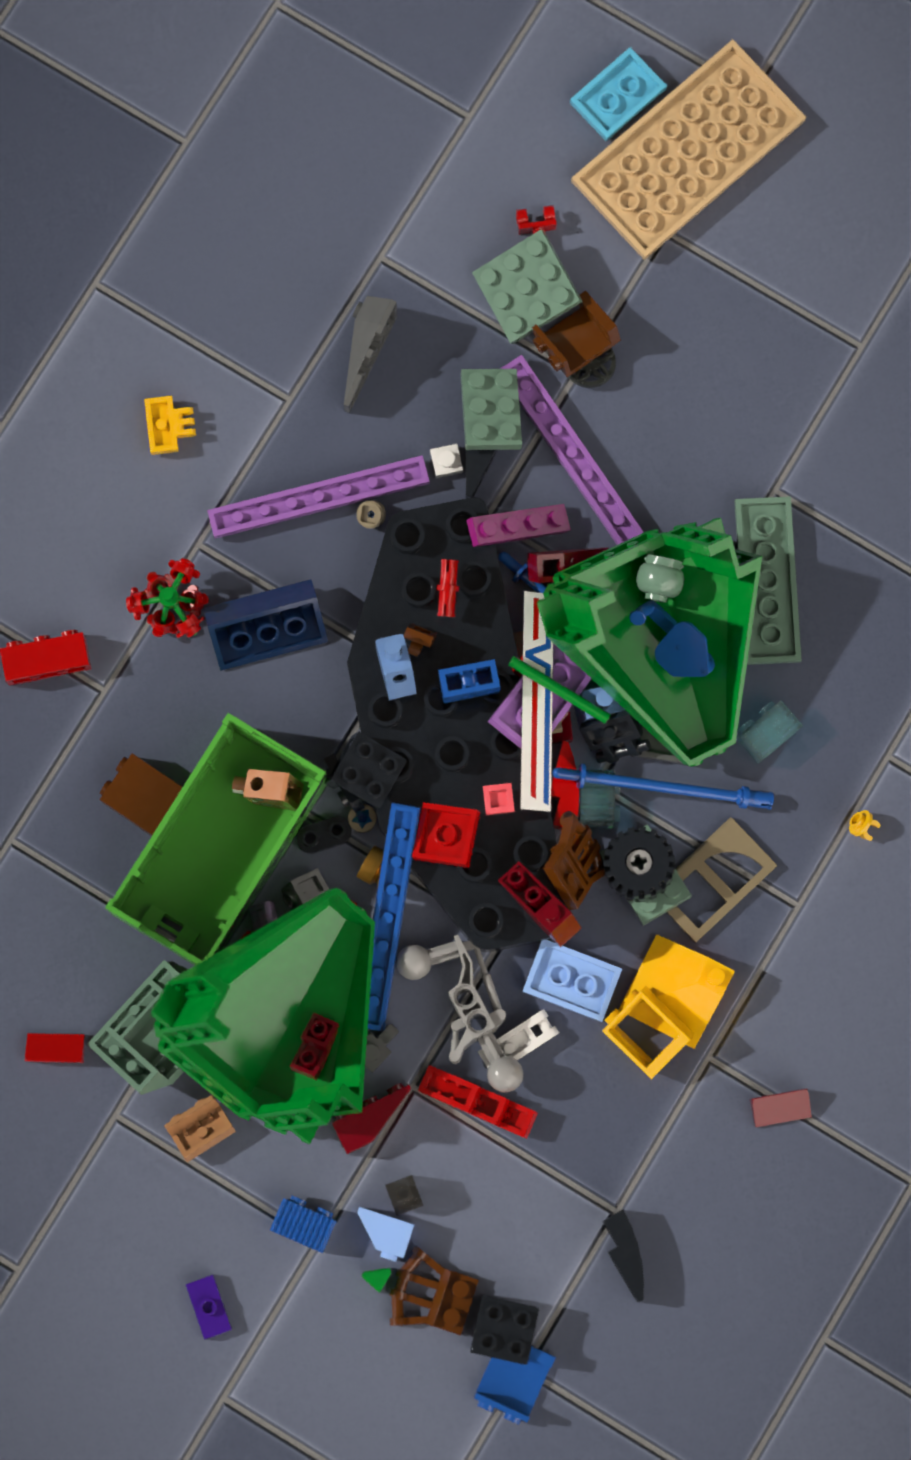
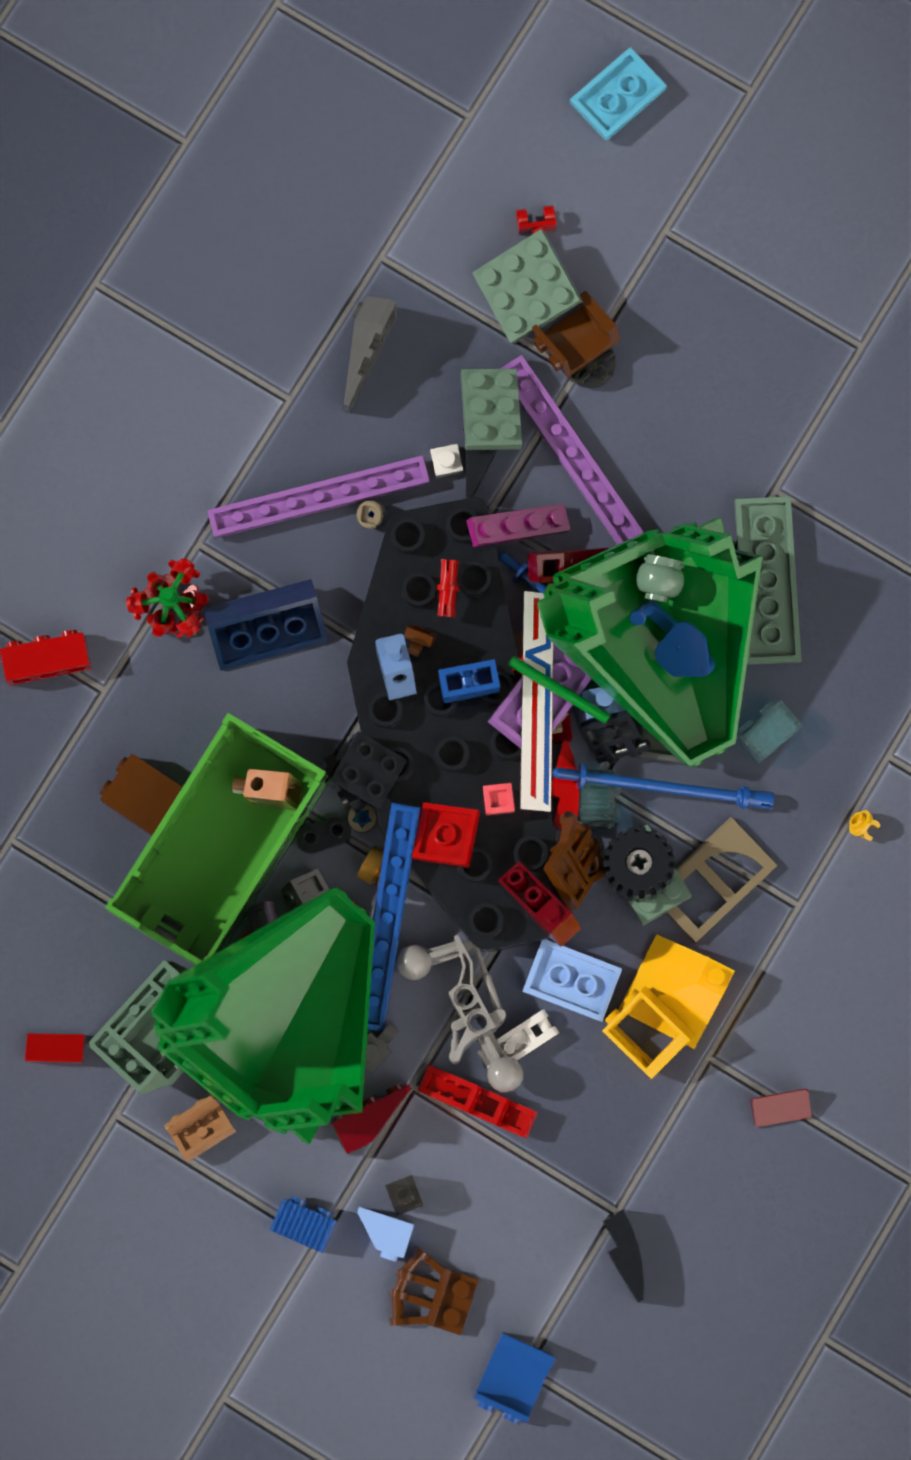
yellow hinge [144,396,196,455] -> none
dark purple plate [185,1275,232,1340] -> none
dark red slope [290,1013,339,1081] -> none
green slope [362,1268,392,1293] -> none
black bracket [470,1294,539,1365] -> none
tan plate [571,40,806,260] -> none

